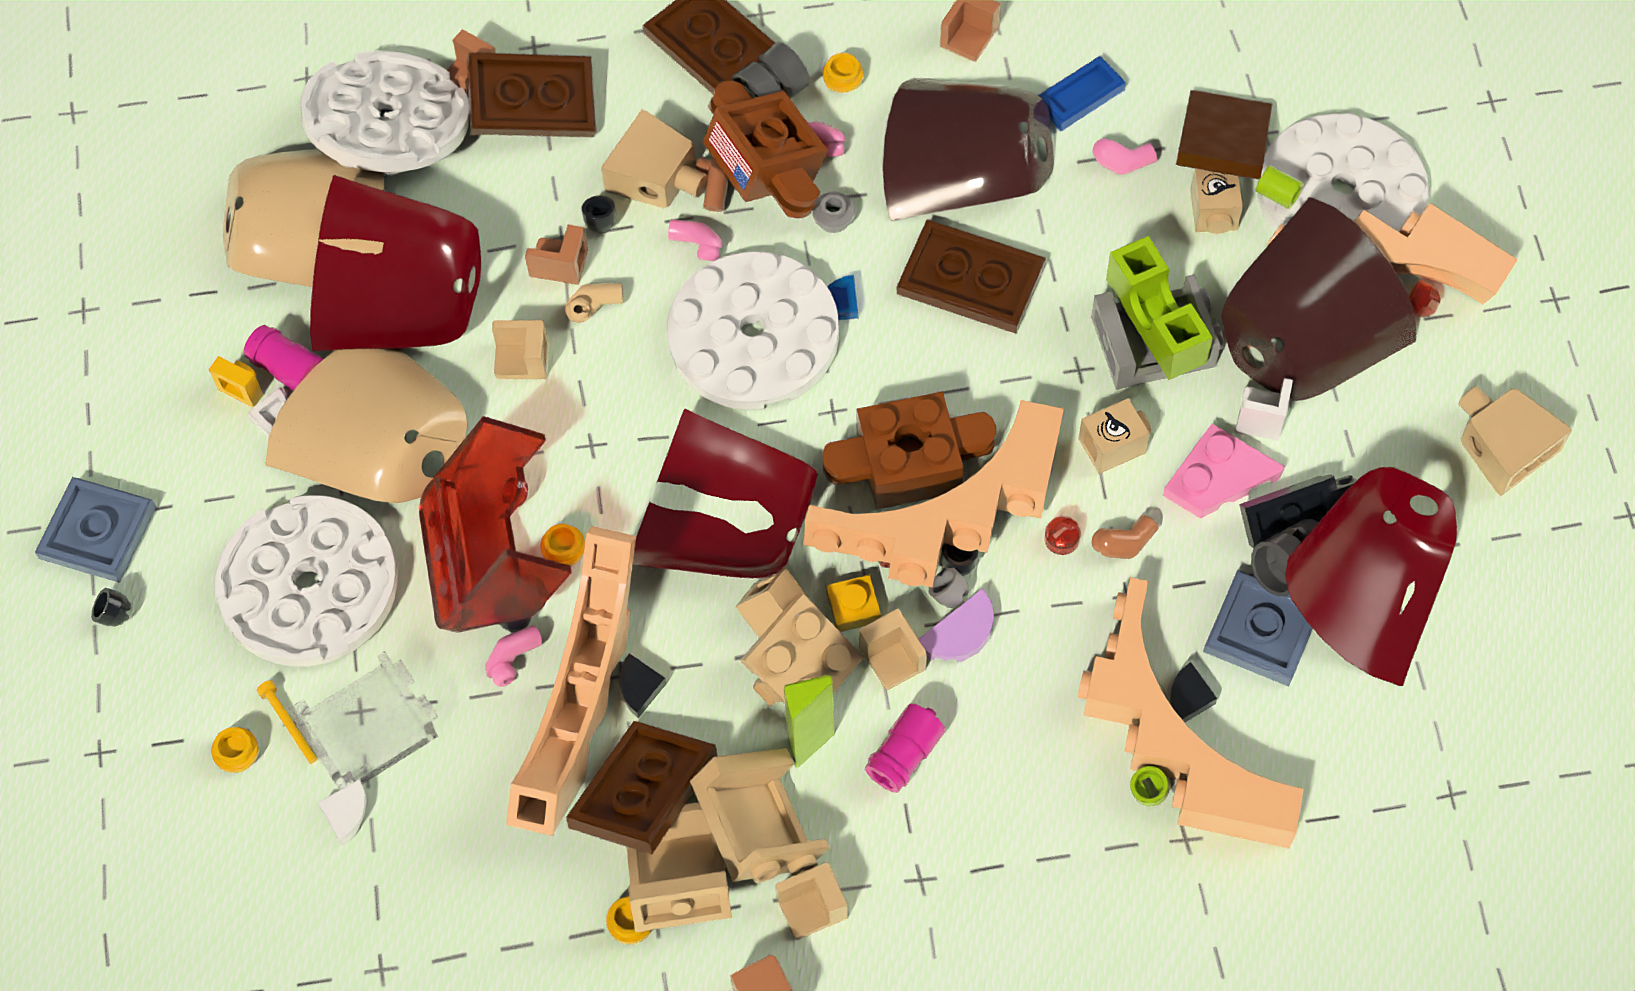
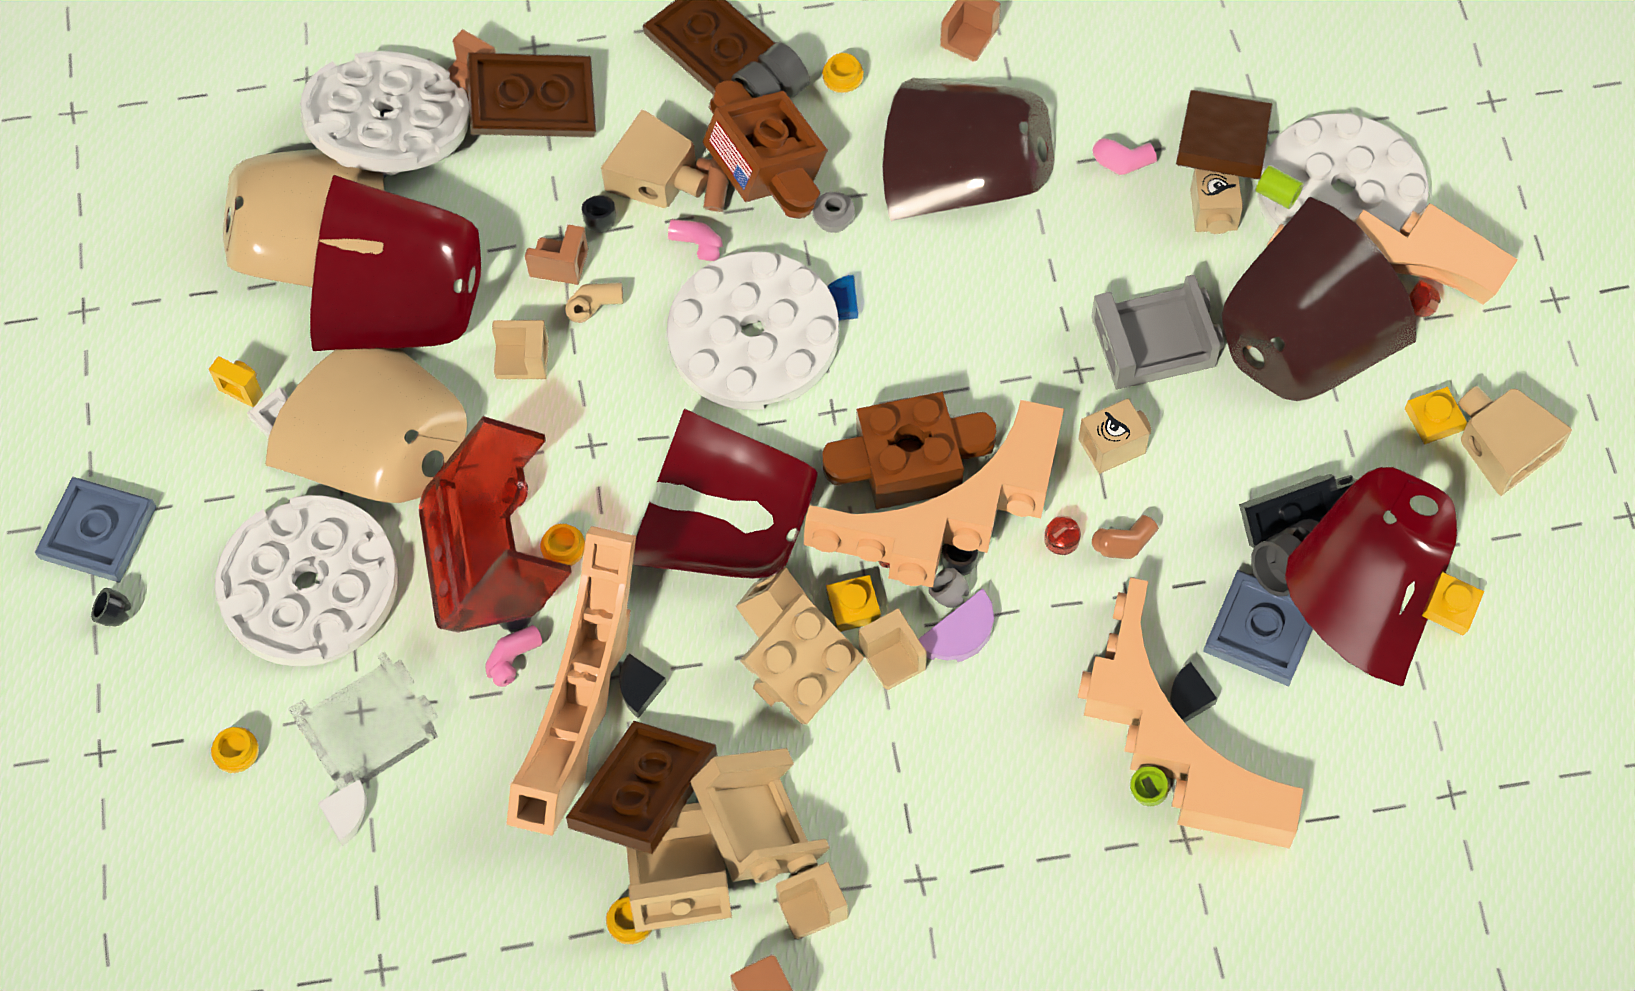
dark pink piece [244,325,323,391] -> none
yellow piece [256,680,317,764] -> none
lime slope [784,675,835,768] -> none
bright pink arm [808,122,846,157] -> none
dark pink piece [865,703,946,793] -> none
reddish brown tile [896,219,1046,334] -> none
blue tile [1038,56,1126,131] -> none
lime arch [1106,236,1213,380] -> none
bright pink wing [1163,424,1285,519] -> none
white panel [1235,378,1293,441] -> none
none -> yellow plate [1405,387,1467,445]
none -> yellow plate [1422,572,1484,636]

